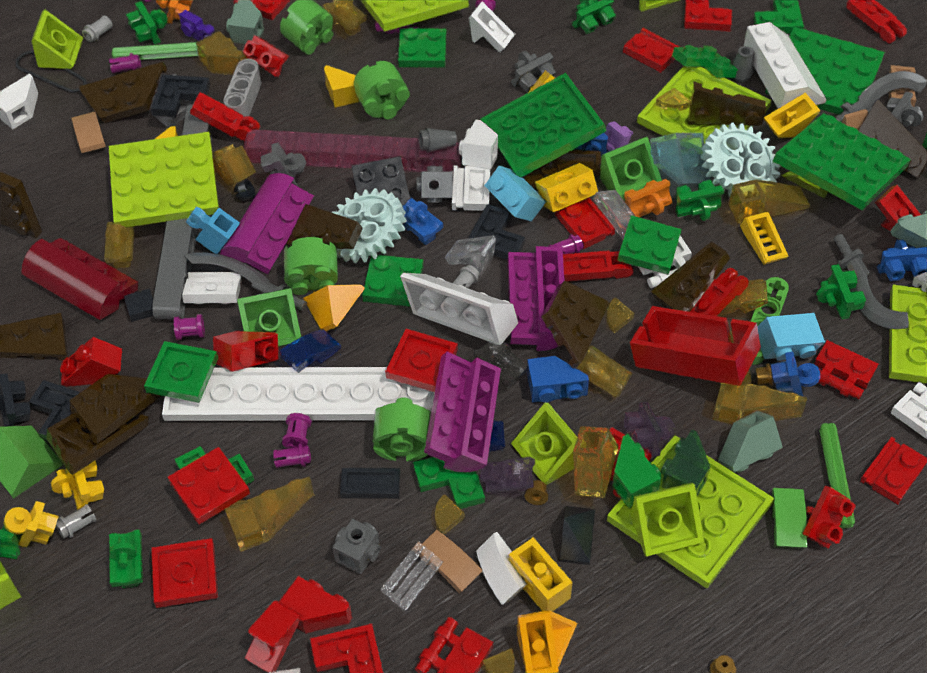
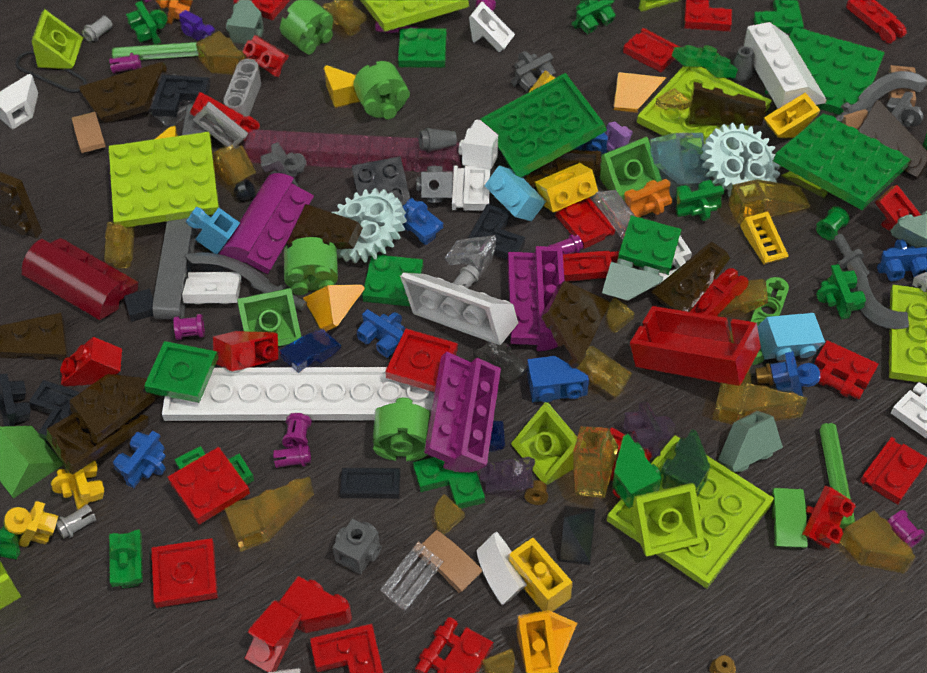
none -> blue hips [113,431,166,488]
none -> light grey tile [193,102,248,151]
none -> blue hips [357,309,405,358]
none -> sand green slope [602,259,663,301]
none -> light orange slope [614,72,667,113]
none -> green bush [816,206,850,240]
none -> clear yellow slope [840,510,916,574]
none -> magenta bush [884,510,925,551]

